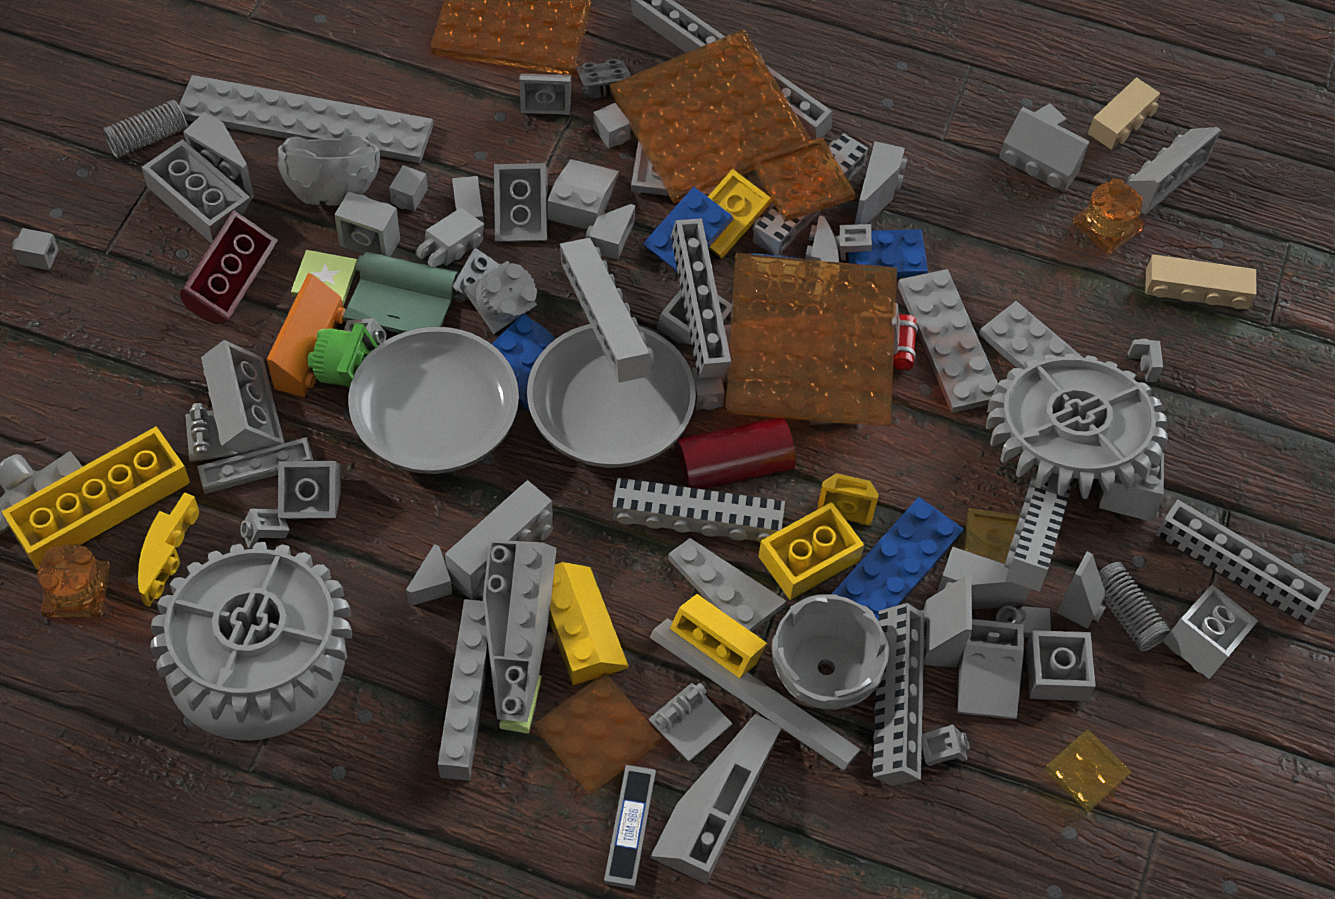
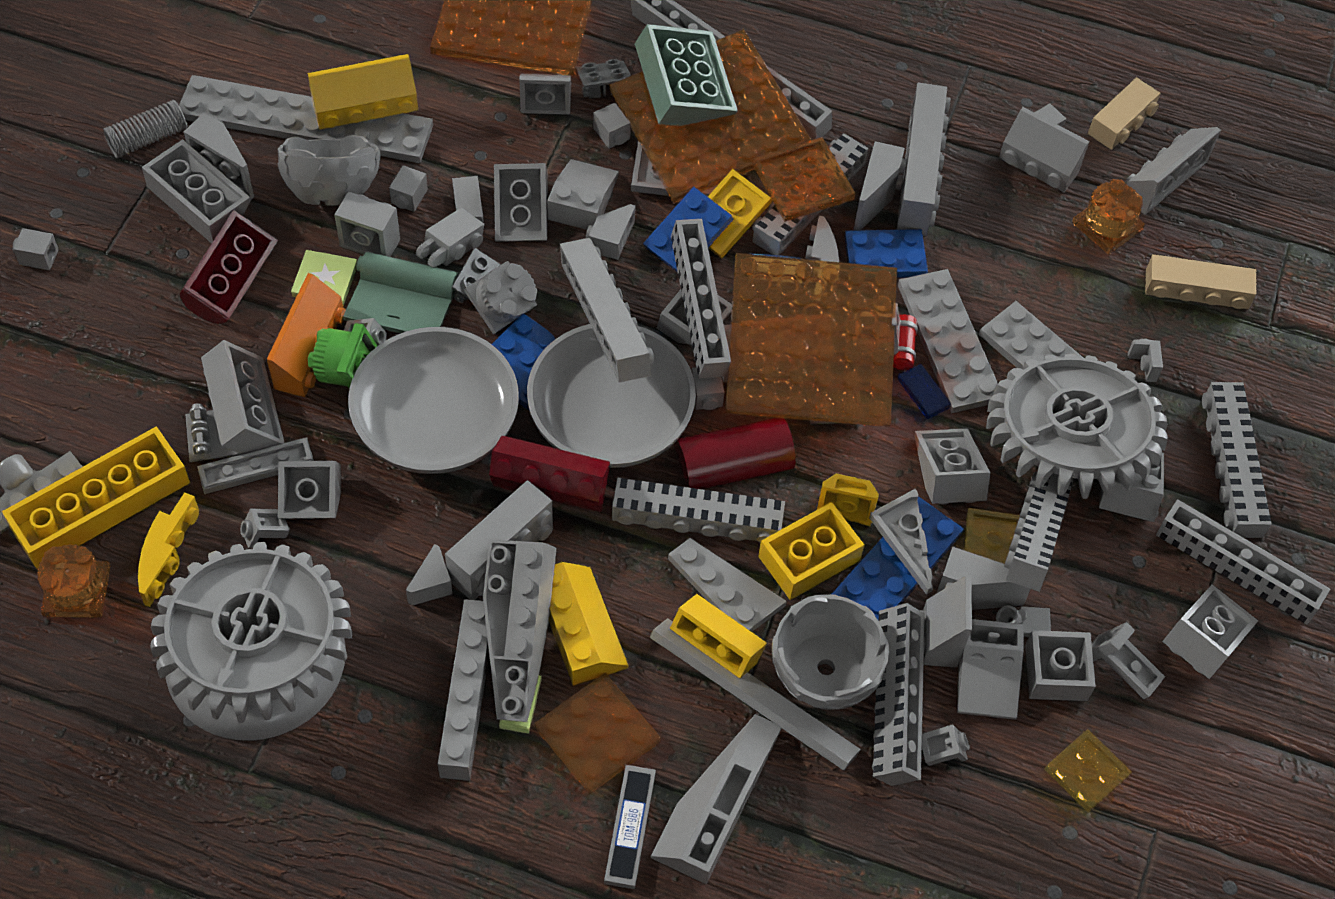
light grey hinge [648,683,733,762] -> none
light grey bracket [835,224,872,261] -> none
light grey slope [1057,551,1106,629] -> none
light grey piece [1099,562,1171,651] -> none
none -> yellow slope [308,54,418,130]
none -> dark red slope [489,436,610,512]
none -> sand green slope [635,24,738,126]
none -> light grey wing [869,489,933,594]
none -> light grey brick [896,83,951,236]
none -> clear blue tile [898,364,951,419]
none -> light grey slope [914,428,990,504]
none -> light grey bracket [1092,622,1165,699]
none -> light grey brick [1202,382,1271,538]

